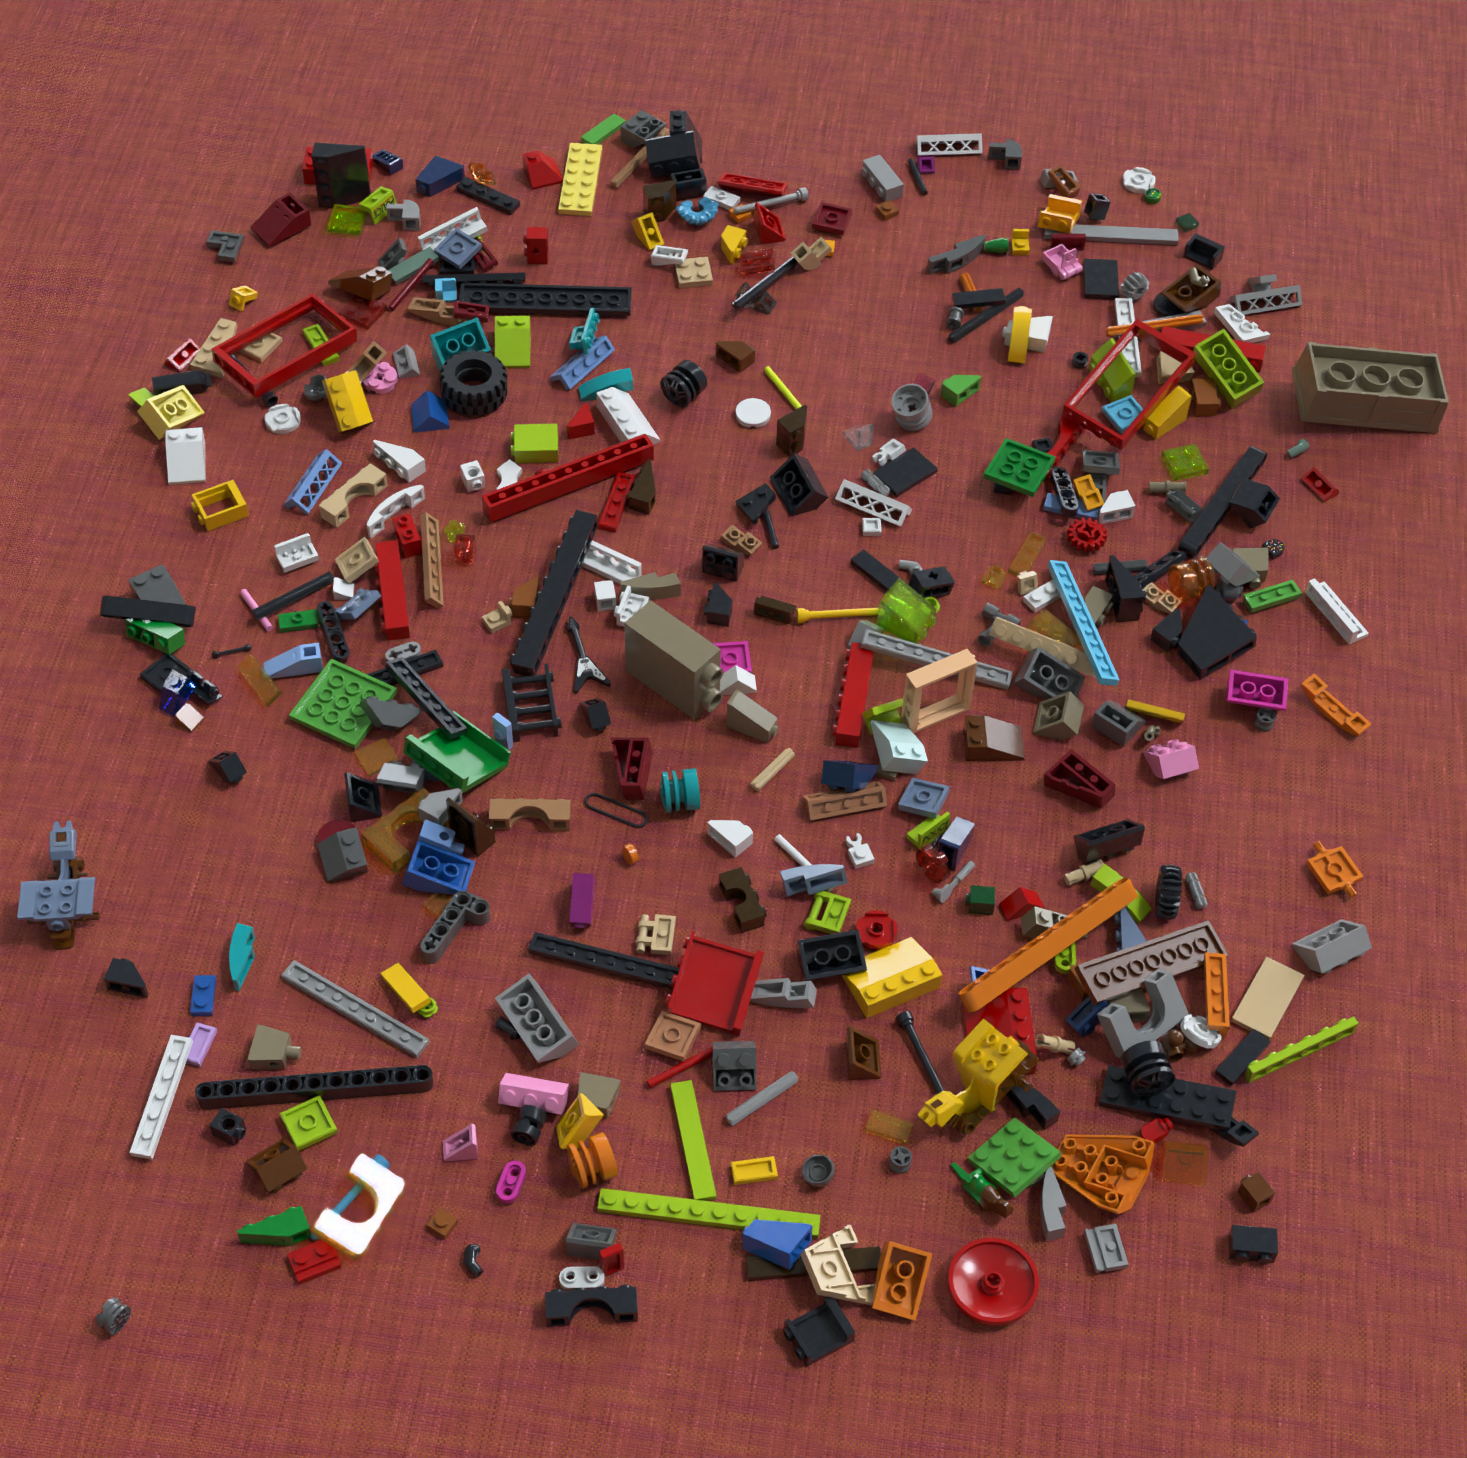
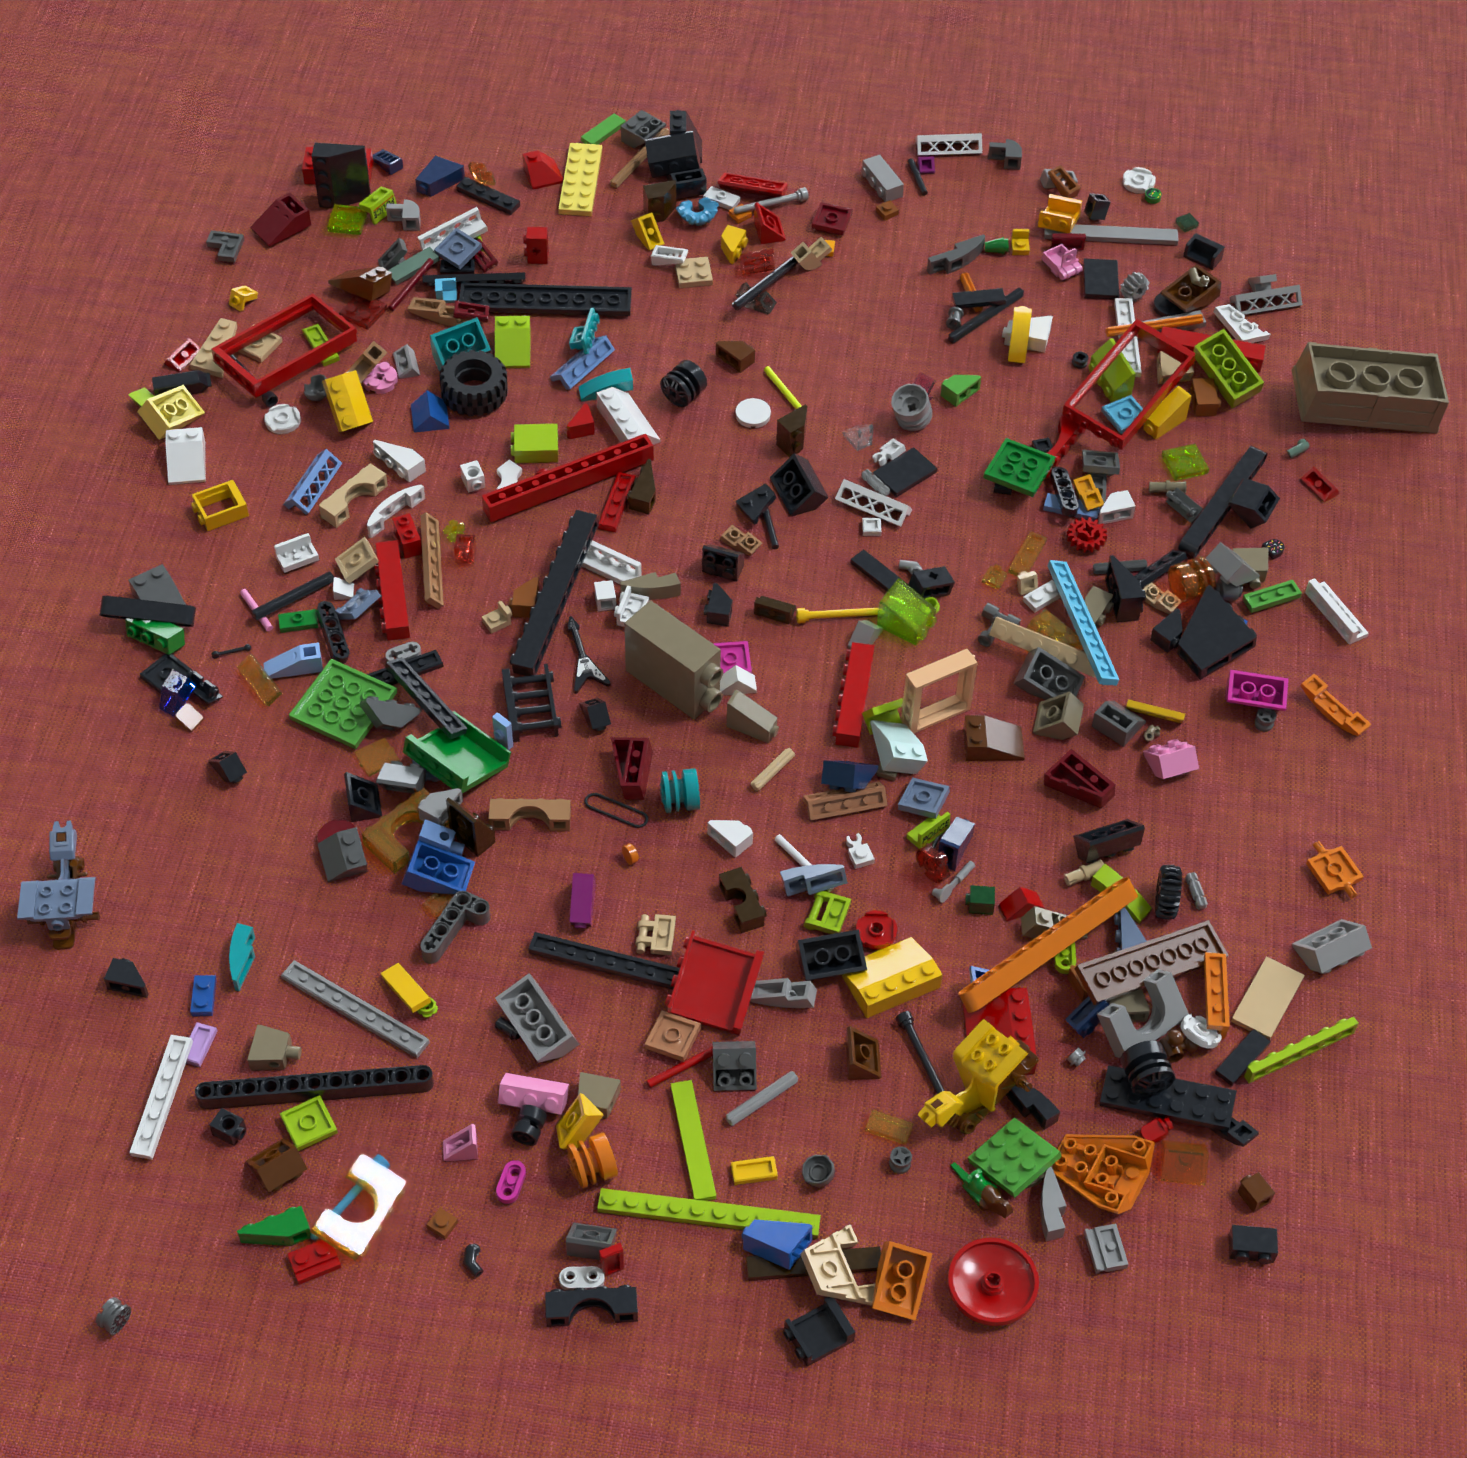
light grey tile [861,629,1013,690] -> none
tan pin [1035,1034,1075,1054] -> none

